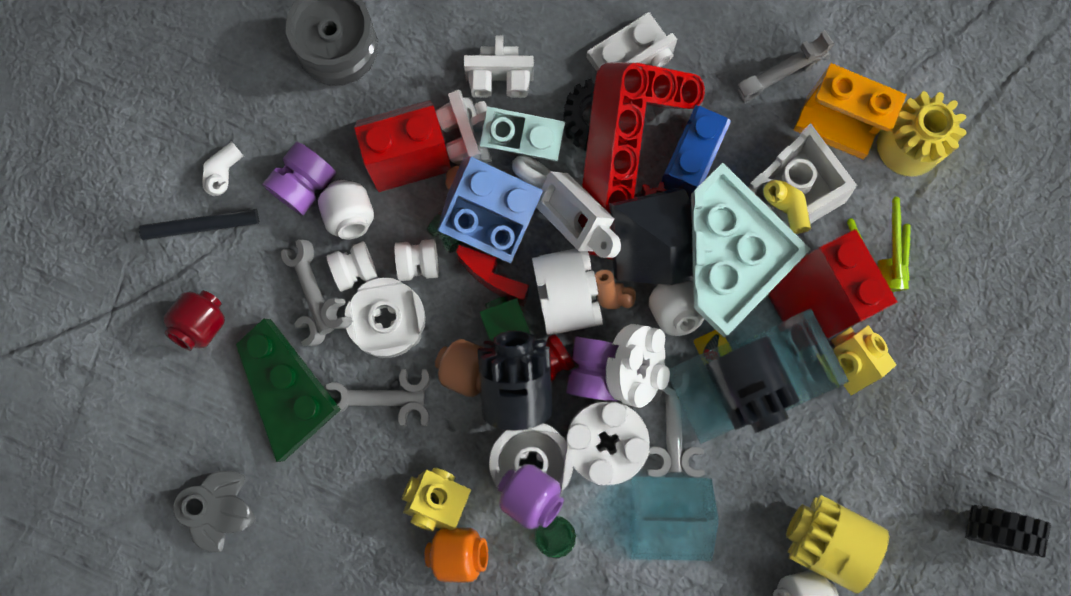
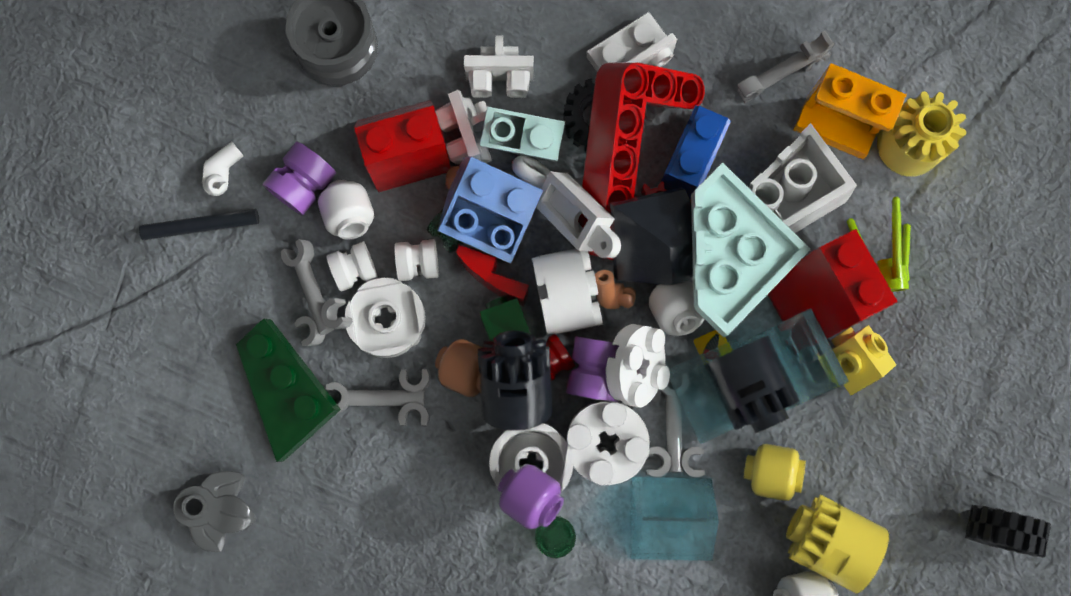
dark red head [164,290,225,351] -> none
light yellow brick [402,468,471,531] -> none
orange head [424,528,488,583] -> none
light yellow arm [763,180,811,234] -> none
none -> light yellow head [744,444,806,501]

